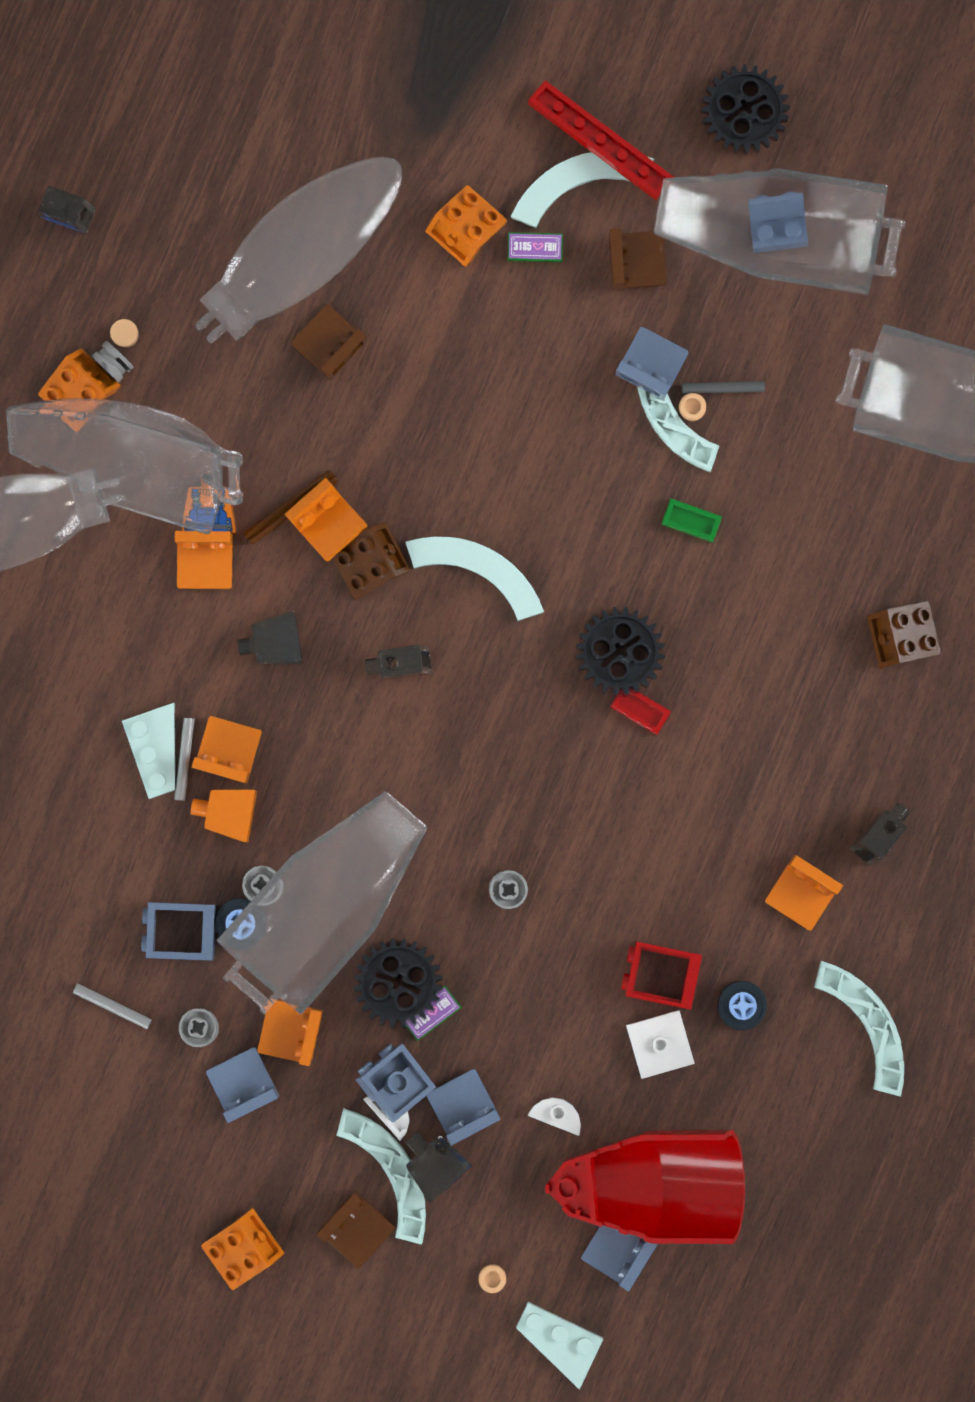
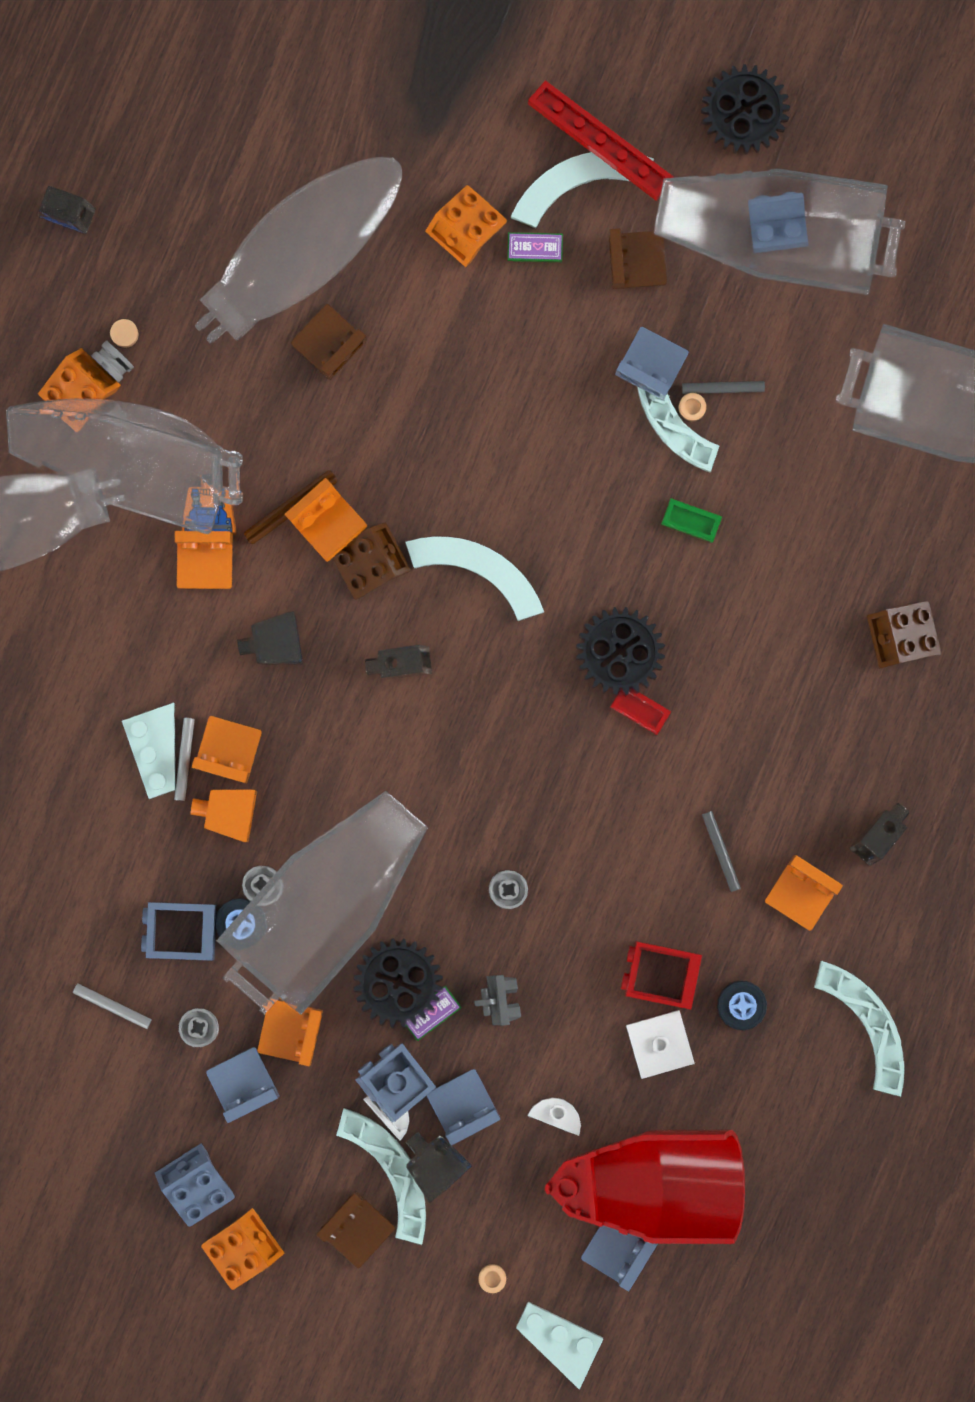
none -> sand blue bracket [155,1143,235,1227]
none -> dark grey hips [474,975,521,1026]
none -> dark grey bar [702,811,741,892]

